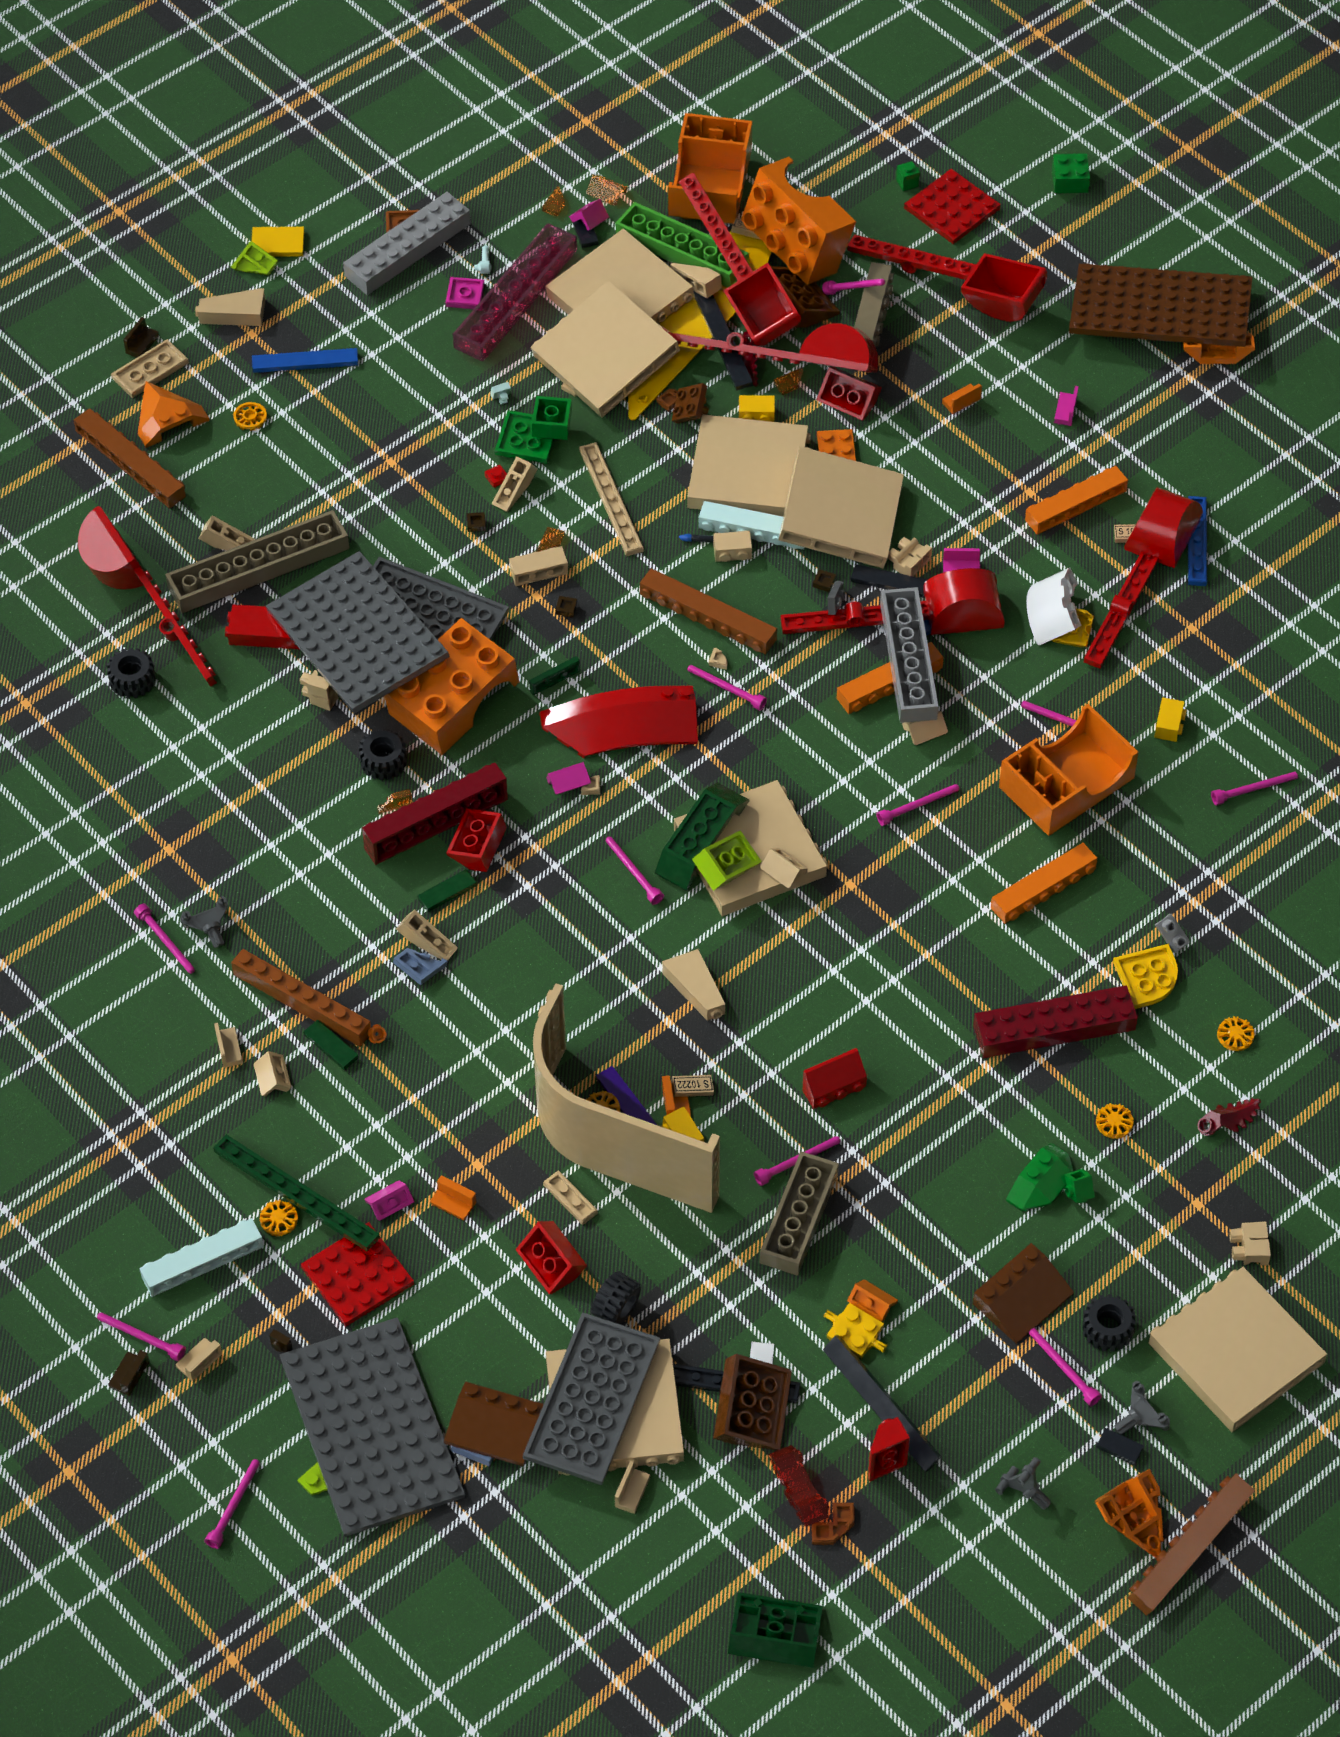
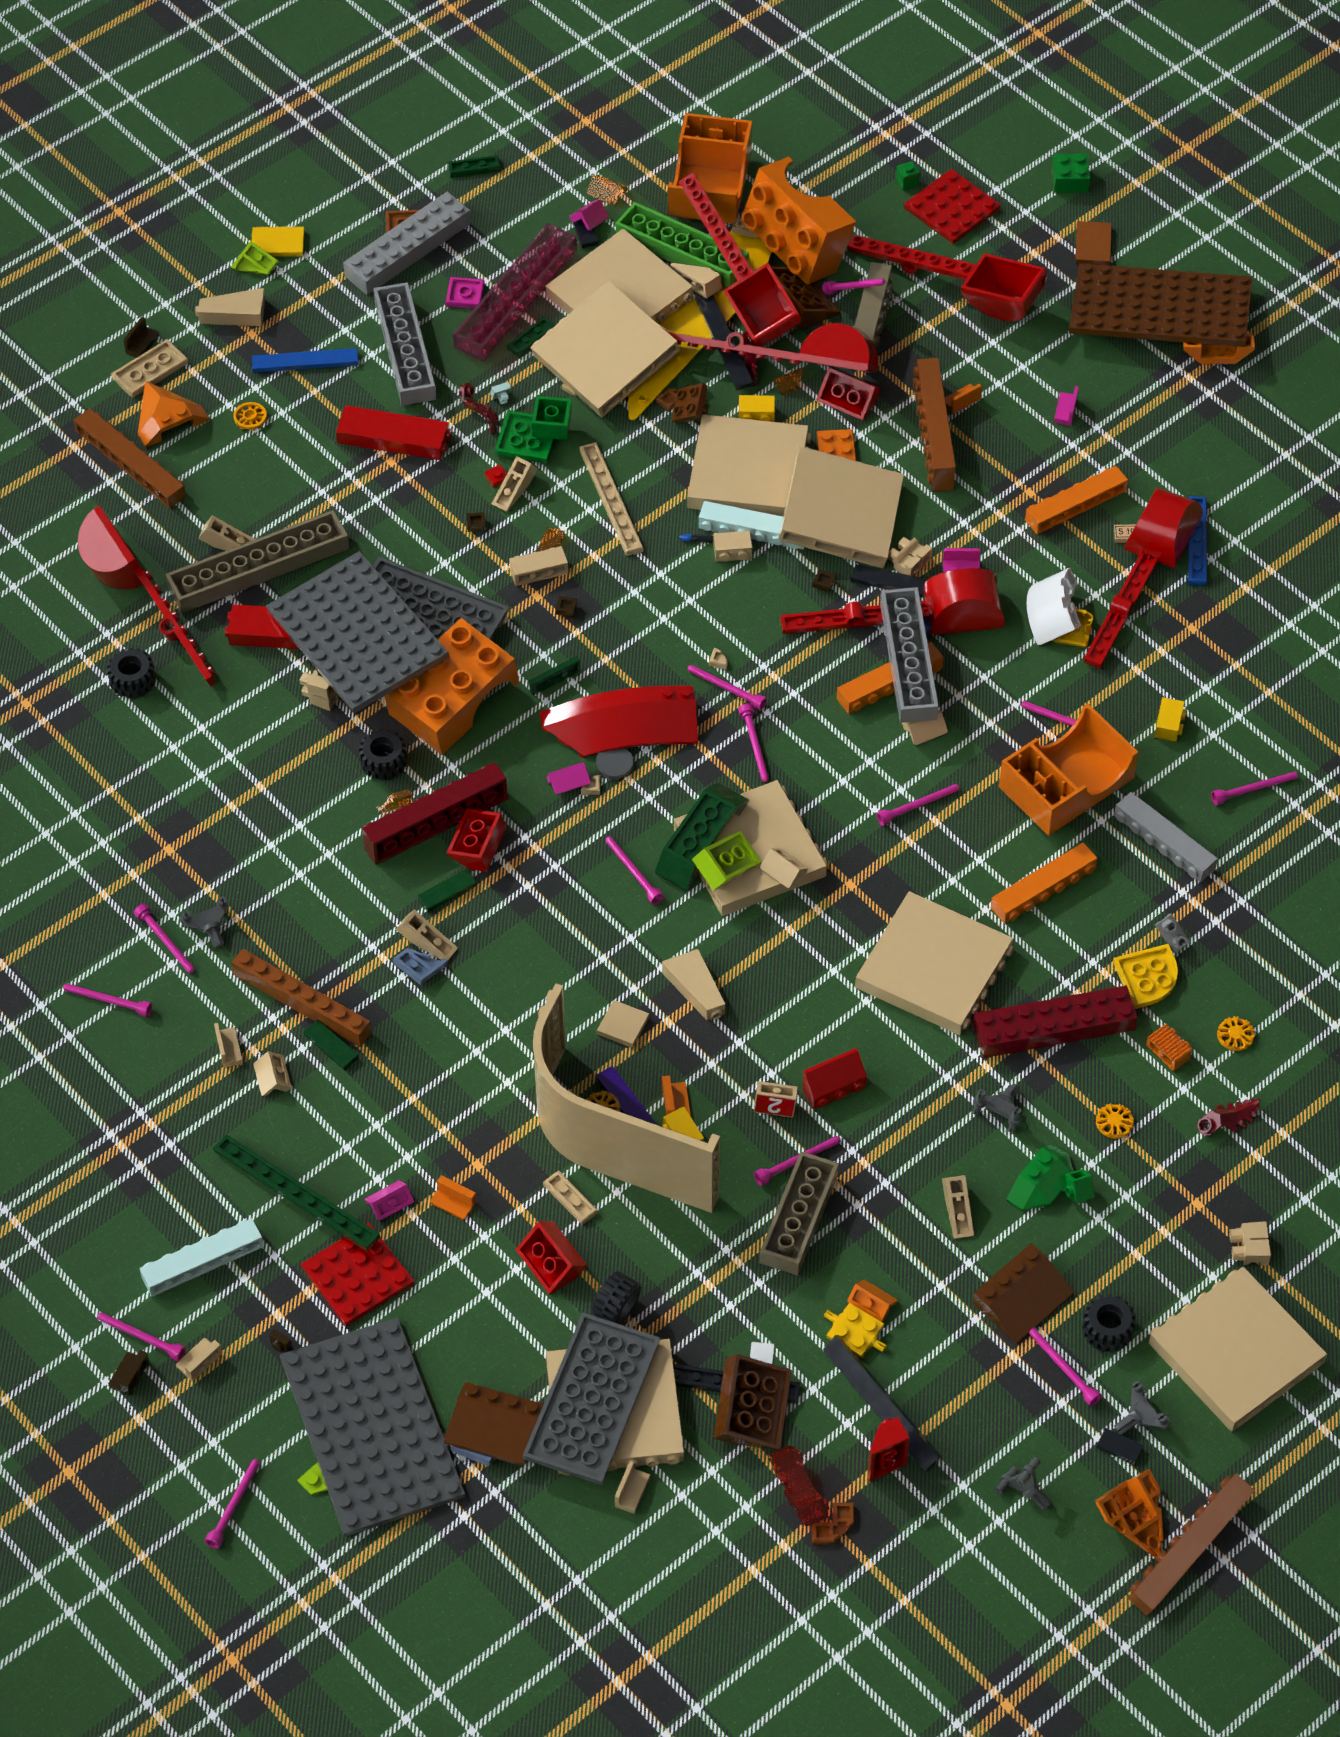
light orange wheel [260,1200,298,1236] -> none
orange plate [367,1024,386,1044] -> none
light aqua piece [474,245,492,274] -> none
clear orange tile [542,186,565,217] -> none
dark orange brick [640,568,777,655] -> none
tan tile [671,1075,714,1097] -> none
dark green piece [727,1592,823,1668] -> none
dark grey hinge [827,581,845,615] -> none
none -> dark pink piece [63,984,152,1018]
none -> red brick [336,405,452,460]
none -> light grey brick [373,282,436,406]
none -> dark green tile [448,155,501,178]
none -> dark red plant [459,383,499,434]
none -> dark green tile [507,316,556,358]
none -> dark grey tile [596,748,633,780]
none -> tan tile [597,1000,649,1048]
none -> dark pink piece [738,704,769,782]
none -> brick [754,1081,797,1117]
none -> tan brick [855,891,1014,1035]
none -> dark orange brick [913,358,956,492]
none -> tan slope [942,1175,974,1239]
none -> dark grey axle [972,1083,1022,1133]
none -> dark orange tile [1075,221,1111,265]
none -> light grey brick [1114,792,1218,883]
none -> orange brick [1146,1024,1192,1071]

